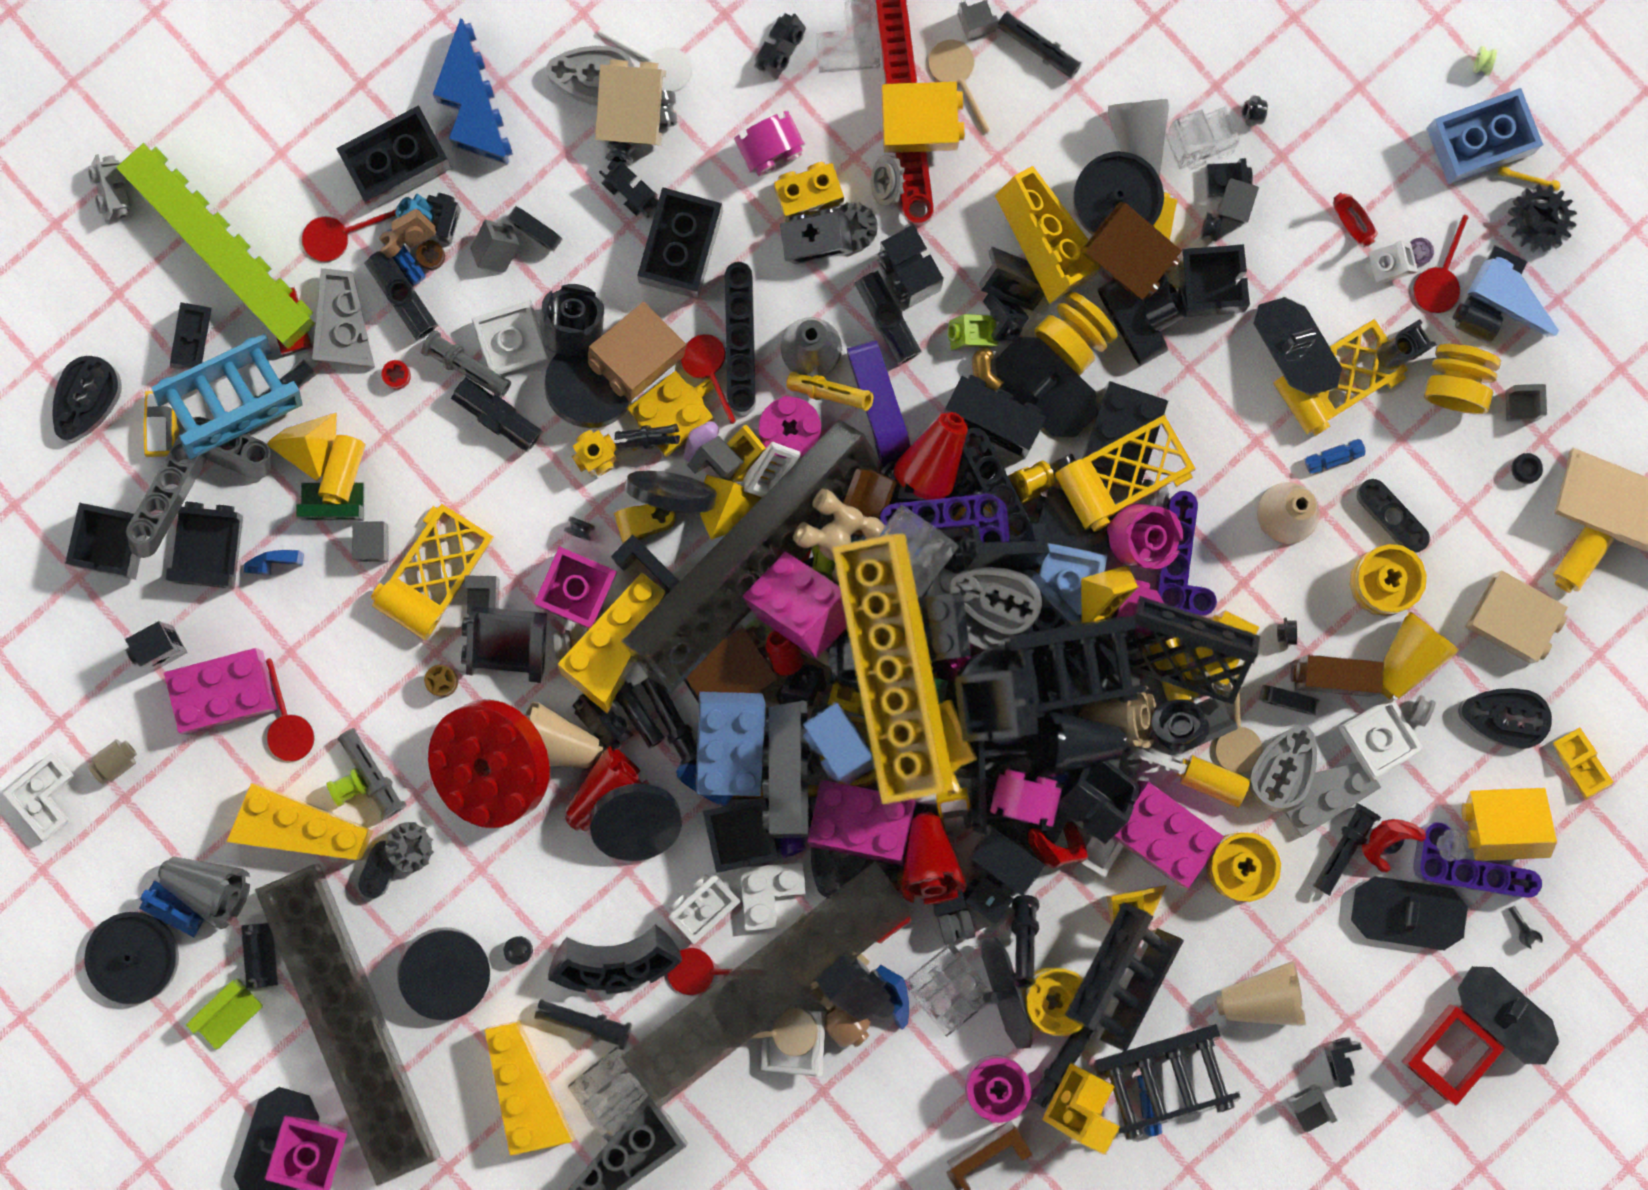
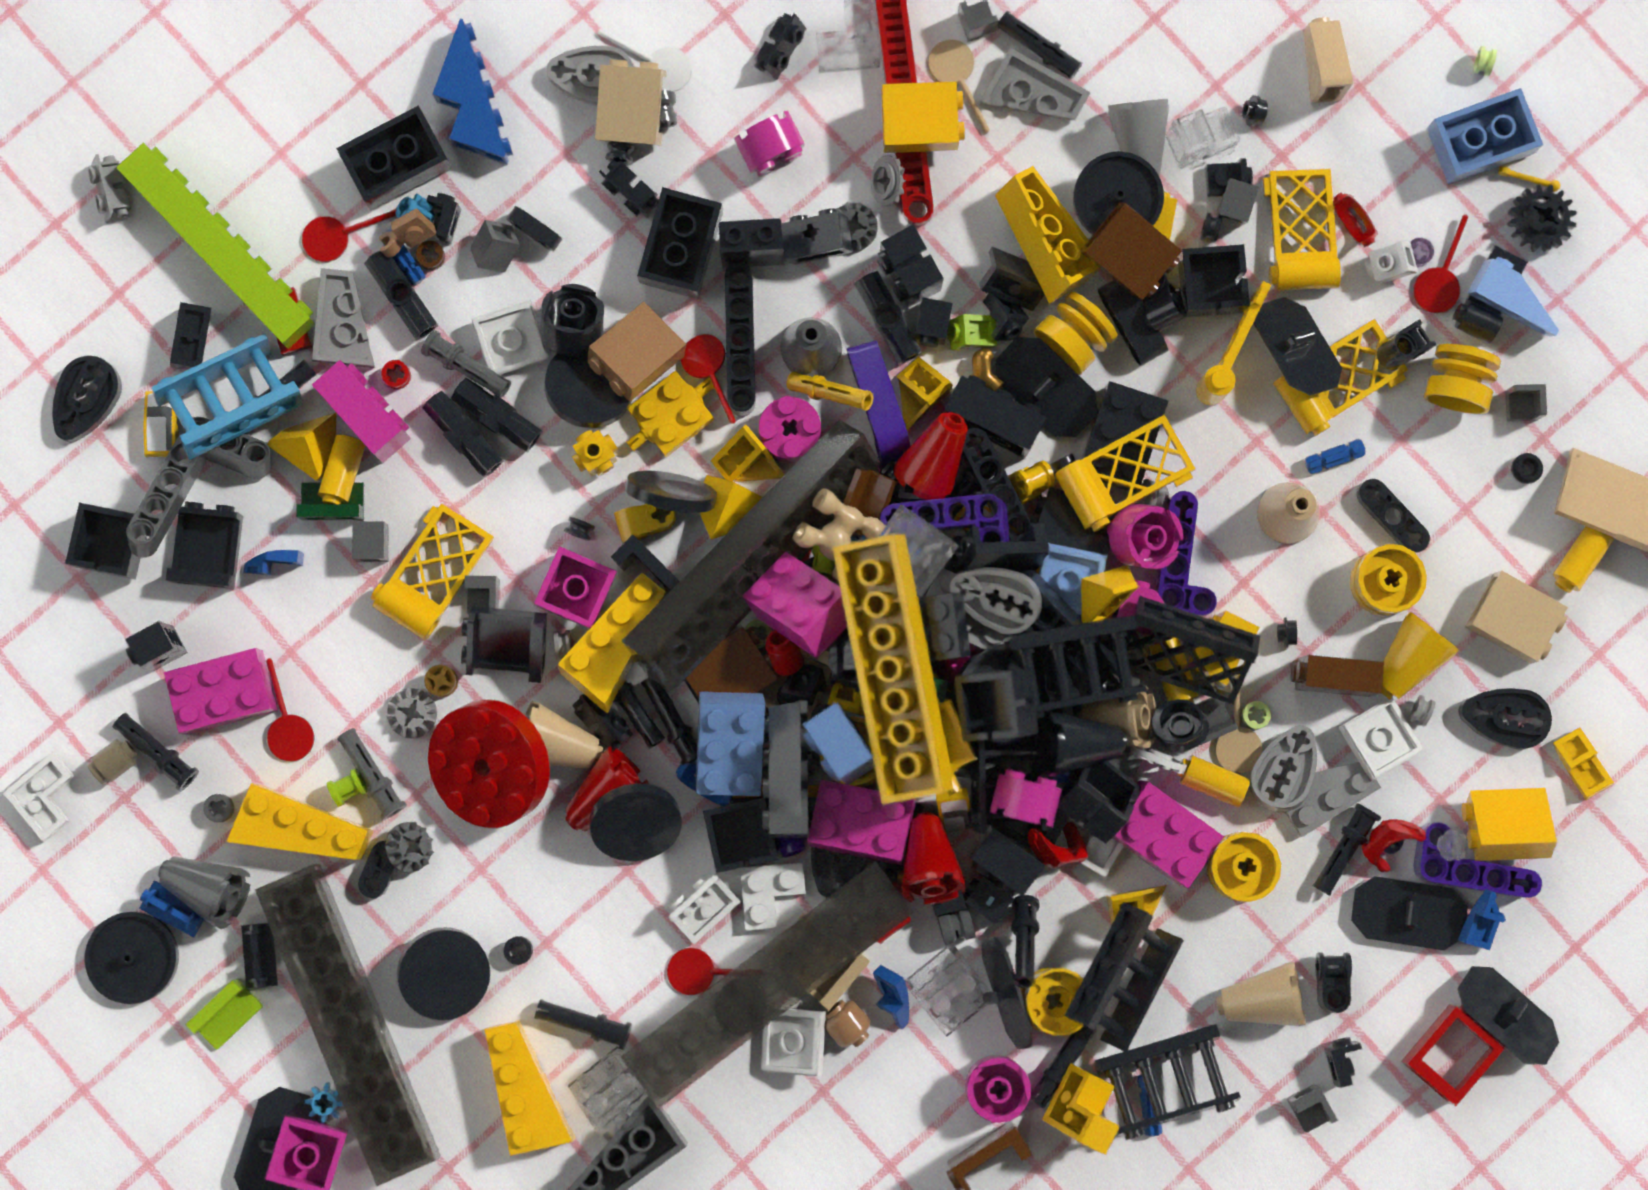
black brick [548,924,682,994] -> none
black pin [614,424,680,451] -> none
lavender arm [684,421,719,462] -> none
dark grey panel [687,436,744,481] -> none
tan piece [717,1008,818,1056] -> none
white slope [743,442,801,501] -> none
yellow brick [774,162,844,223] -> none
black hinge [815,954,895,1021] -> none
black beam [1259,685,1320,716] -> none
black hand [1508,905,1543,949] -> none
none -> black pin [112,712,199,792]
none -> dark grey bush [203,794,235,822]
none -> dark azure gear [305,1082,347,1123]
none -> dark pink brick [311,360,411,463]
none -> light grey gear [386,688,437,738]
none -> black piece [422,390,504,478]
none -> black panel [719,218,784,269]
none -> yellow slope [896,356,953,431]
none -> black brick [914,297,953,347]
none -> light grey wing [980,48,1090,121]
none -> yellow piece [1195,281,1271,406]
none -> yellowish green bush [1241,701,1271,730]
none -> yellow piece [1263,169,1341,291]
none -> tan slope [1303,17,1353,103]
none -> black piece [1315,952,1352,1013]
none -> blue slope [1458,889,1506,950]

